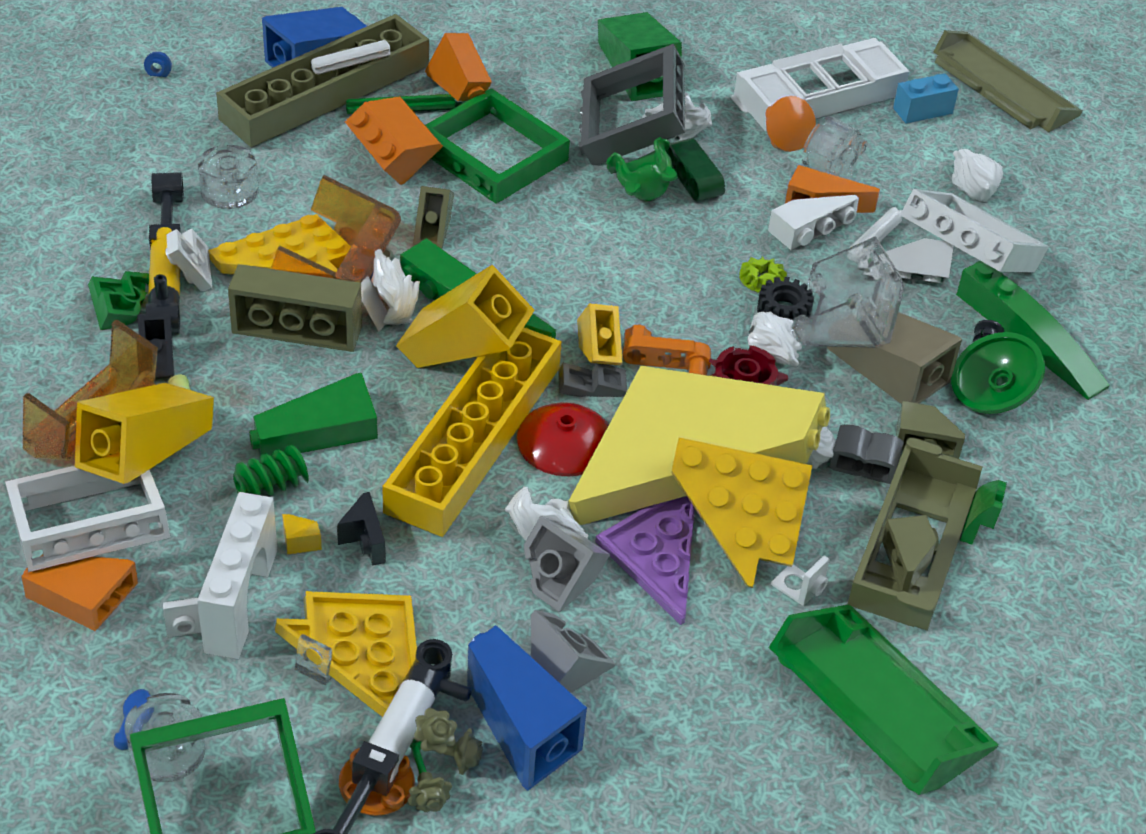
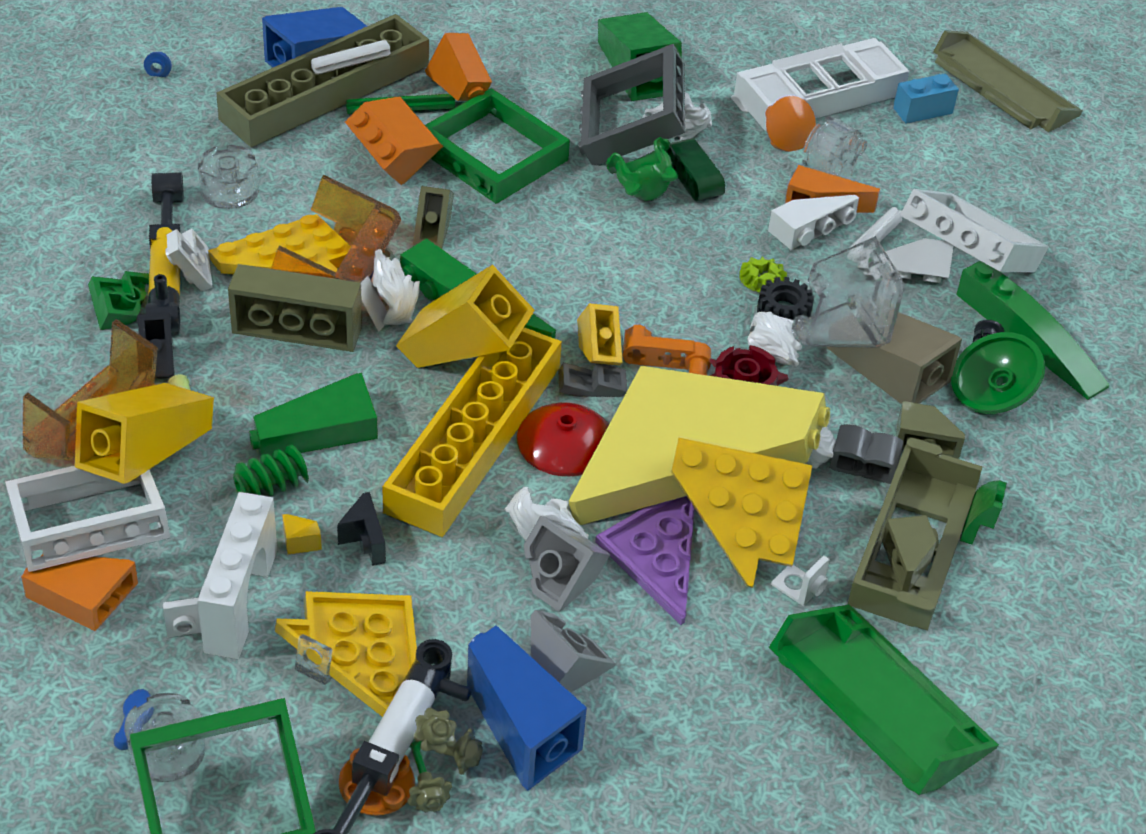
white hair [952,149,1003,202] -> none

